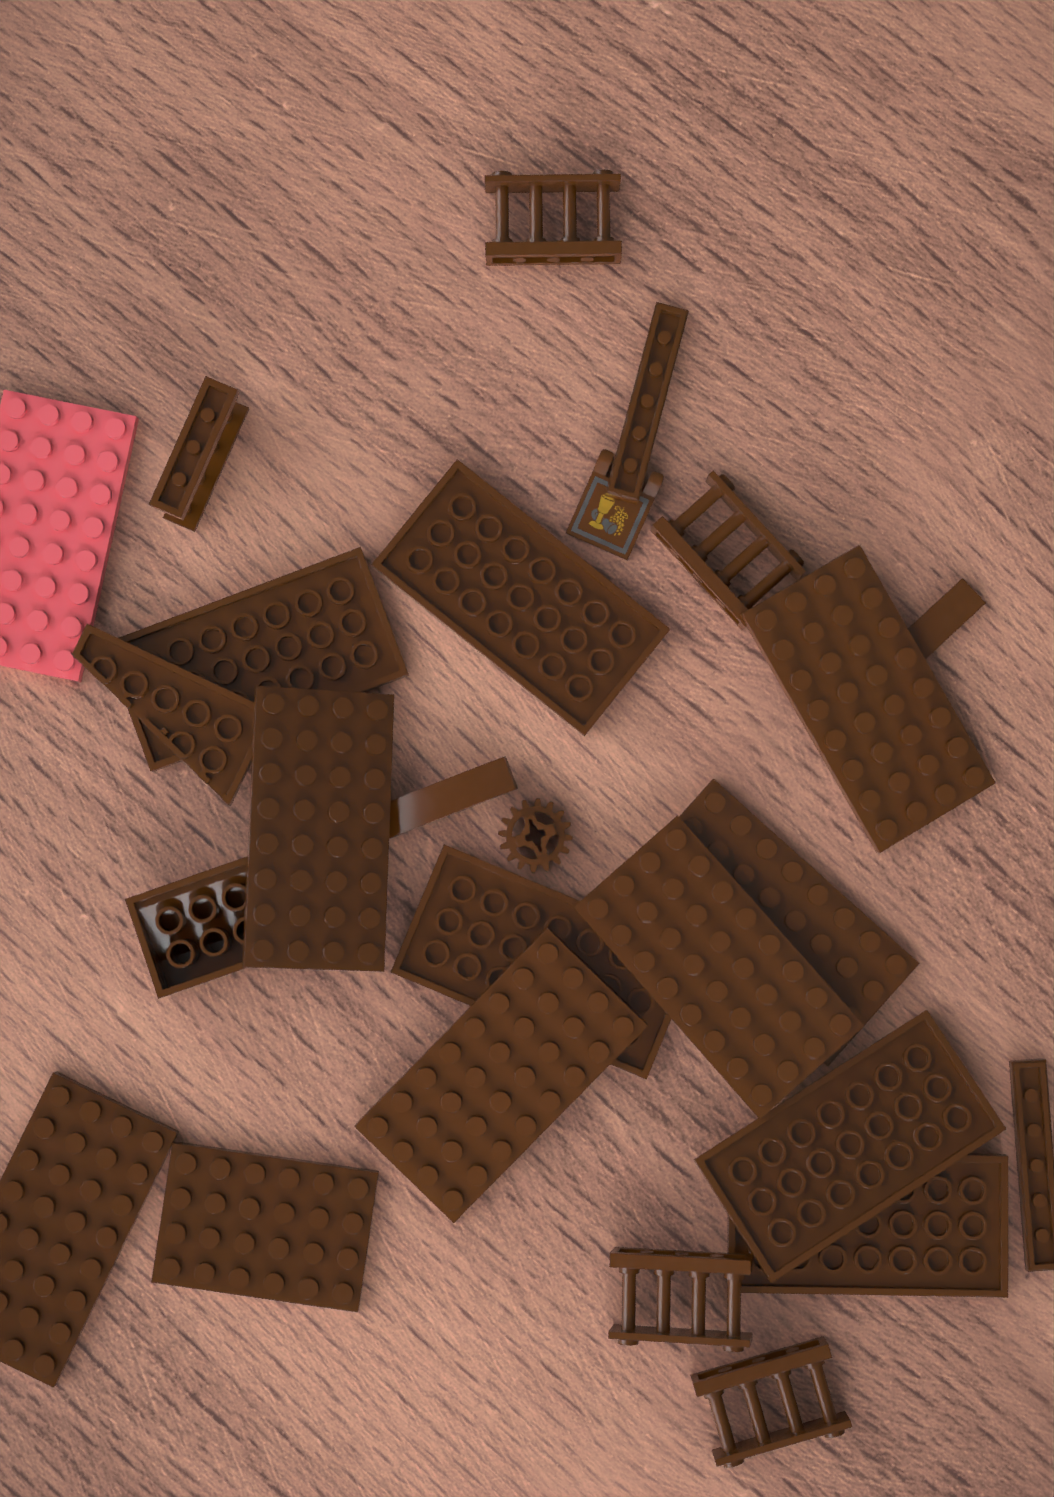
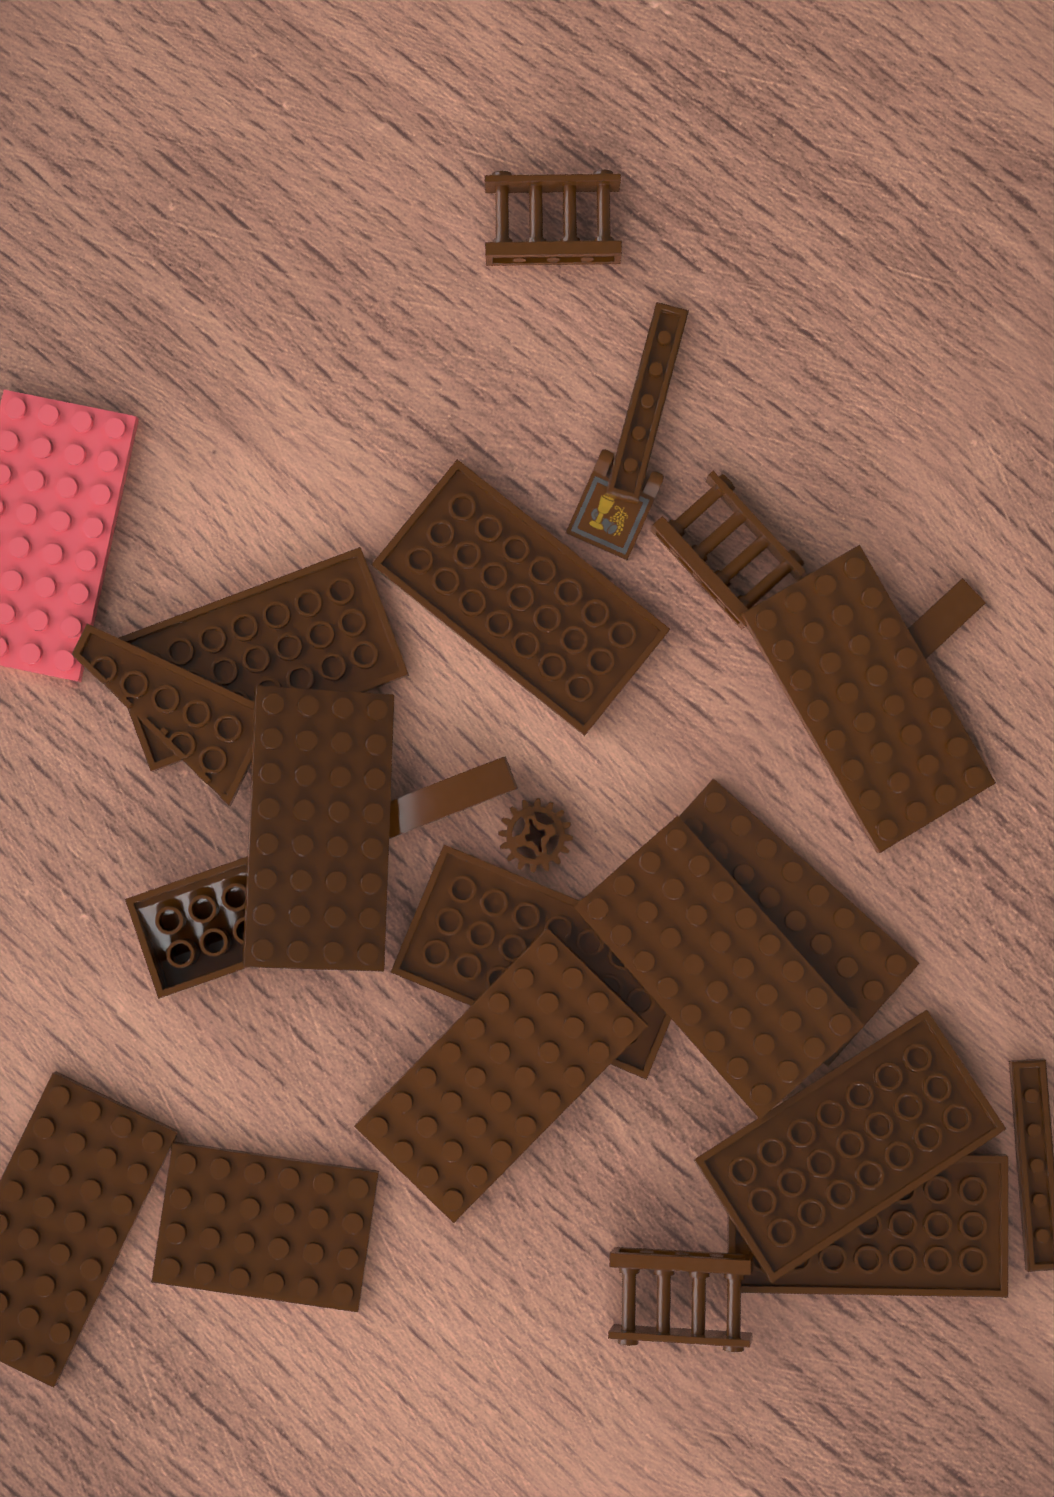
reddish brown fence [149,376,249,532] -> none
reddish brown fence [690,1336,852,1468] -> none

